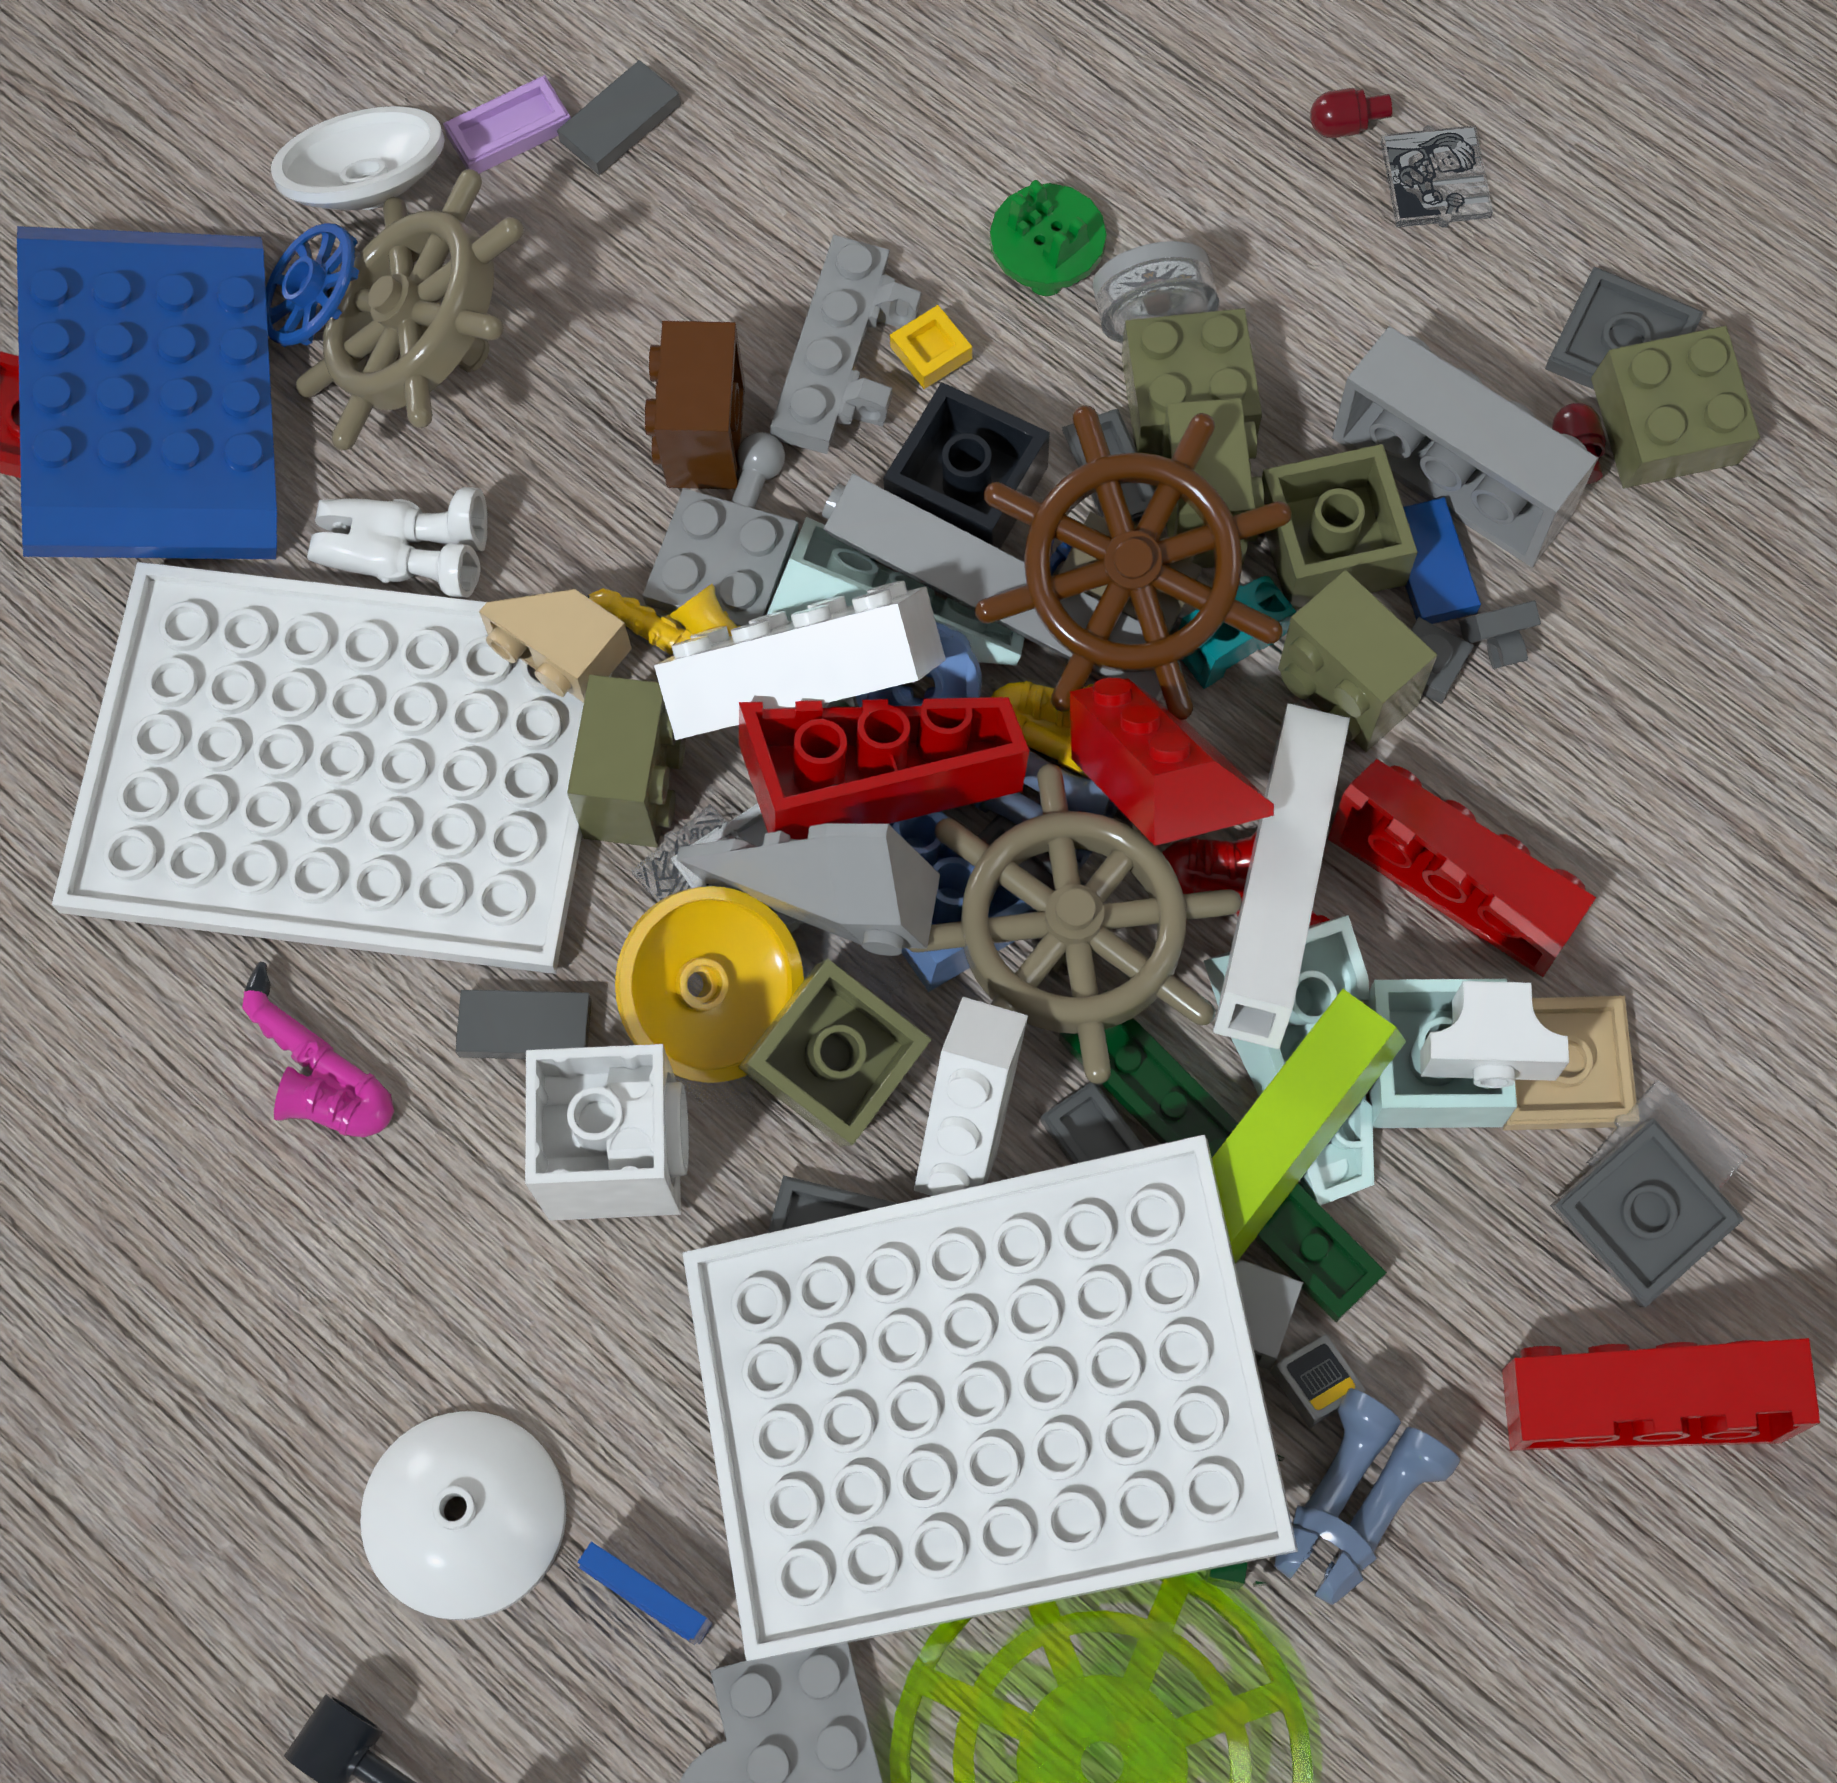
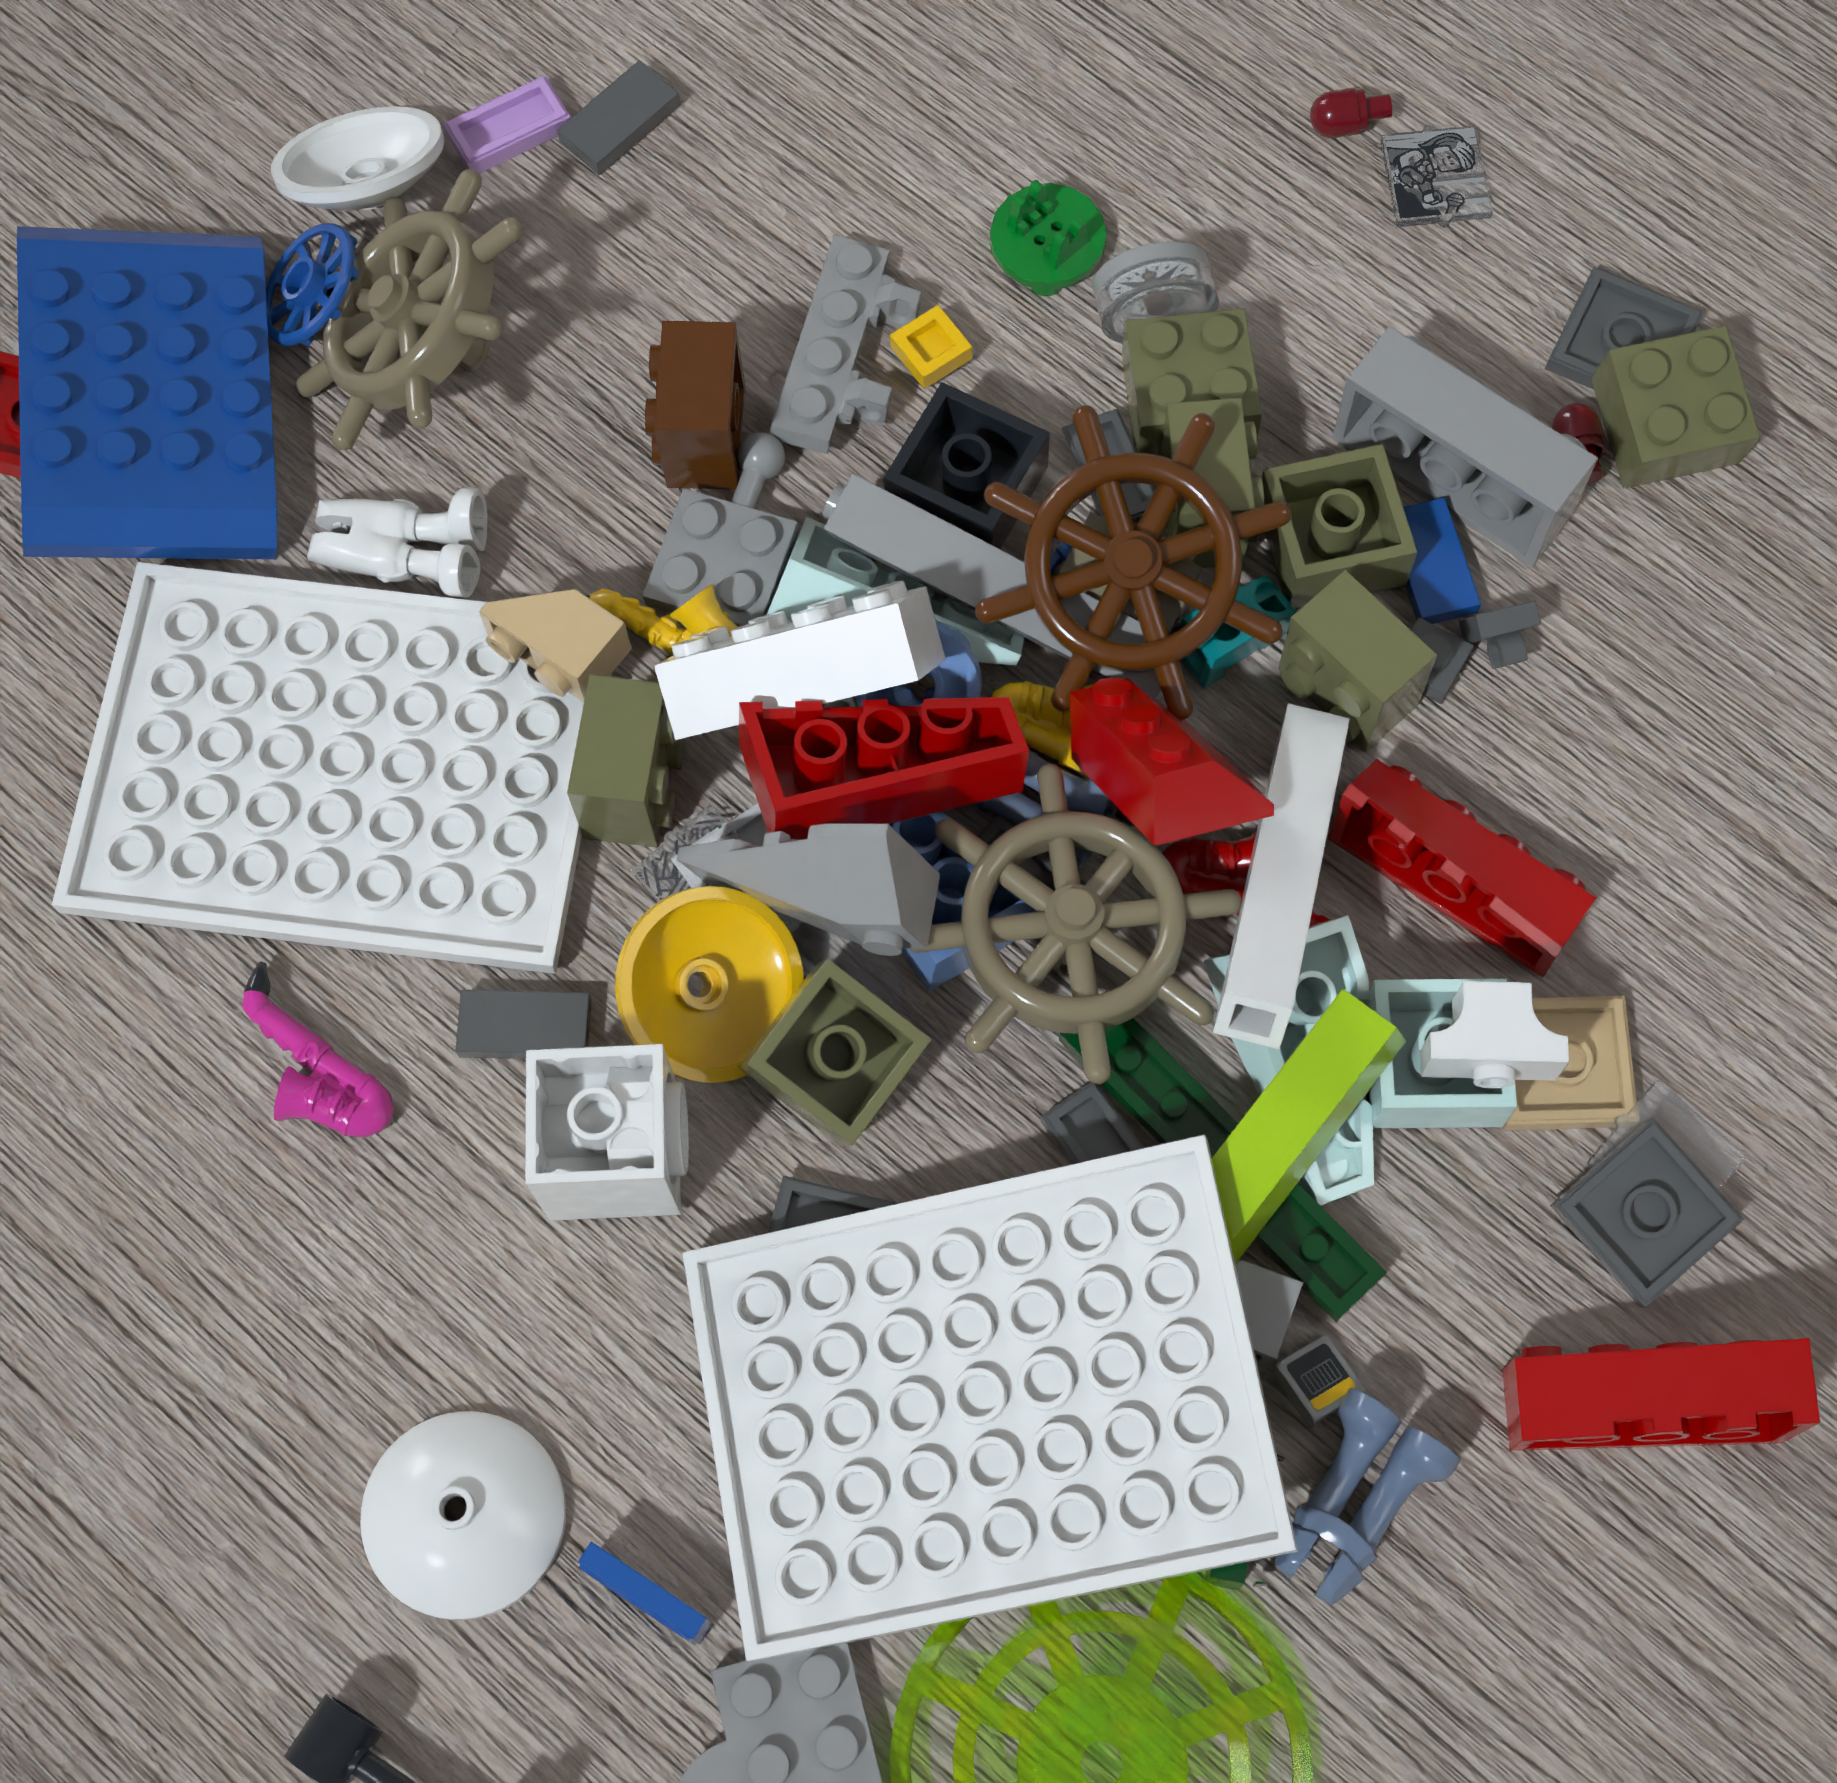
white brick [914,997,1028,1196] -> none

